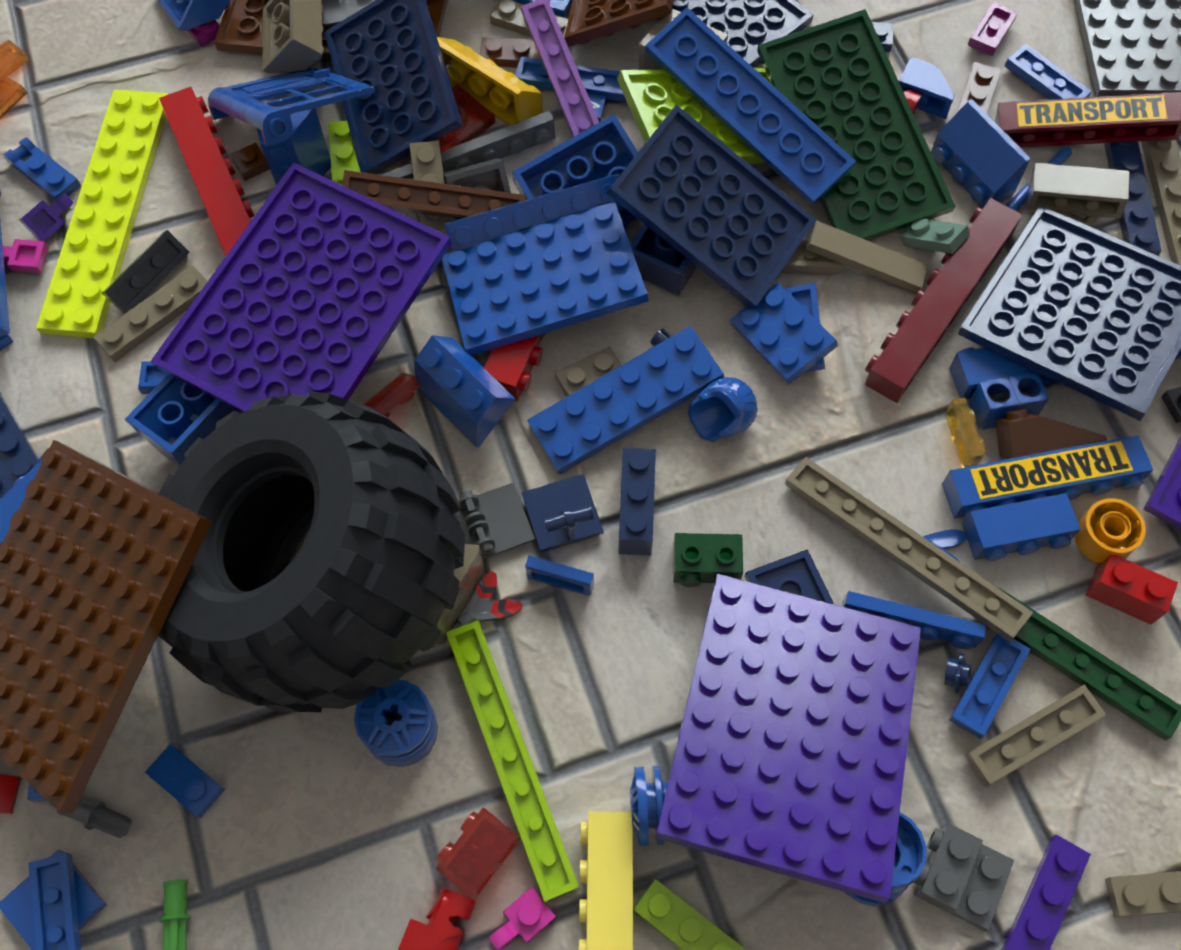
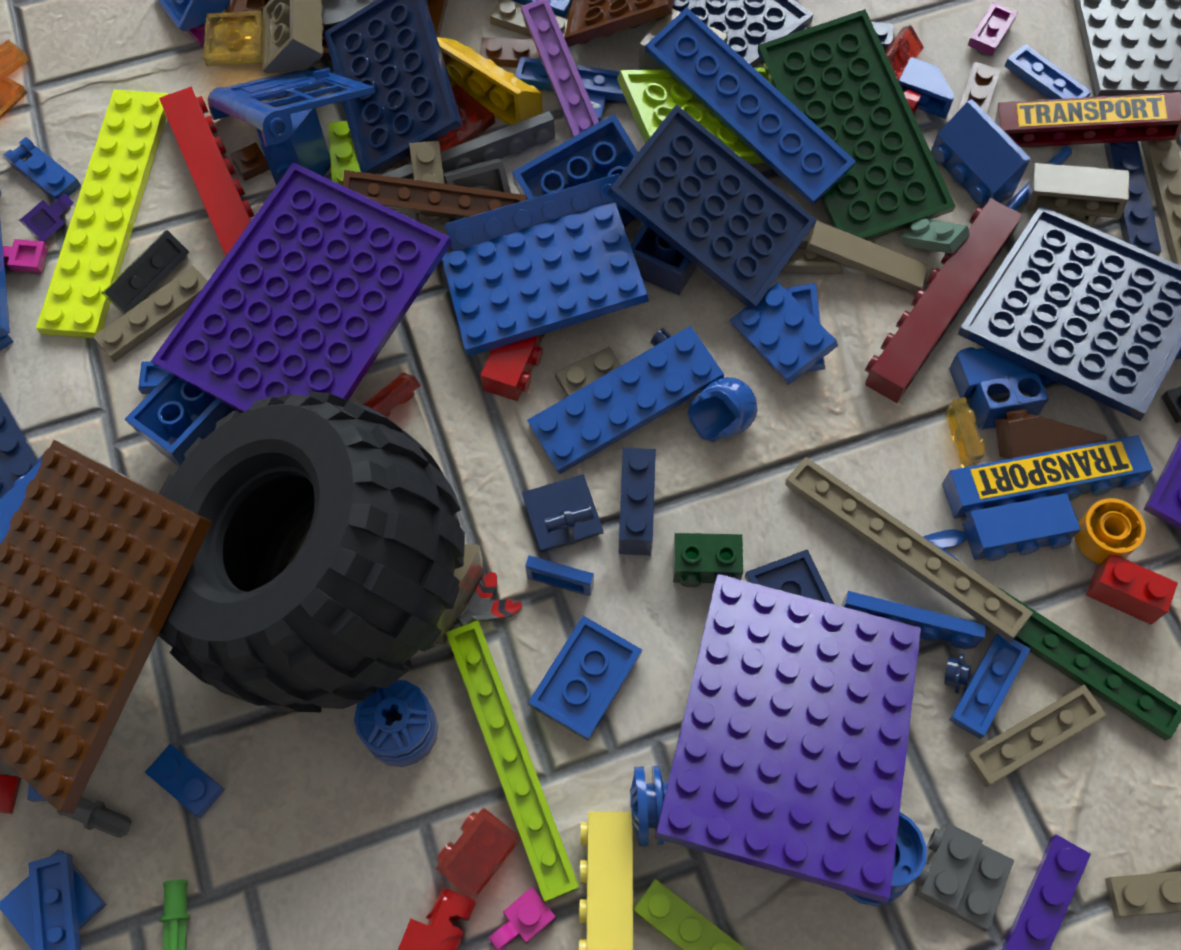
blue slope [414,335,515,447] -> none
dark grey hinge [457,483,535,559] -> none
none -> clear yellow plate [203,11,264,66]
none -> blue plate [528,616,642,742]
none -> clear red plate [885,25,924,81]

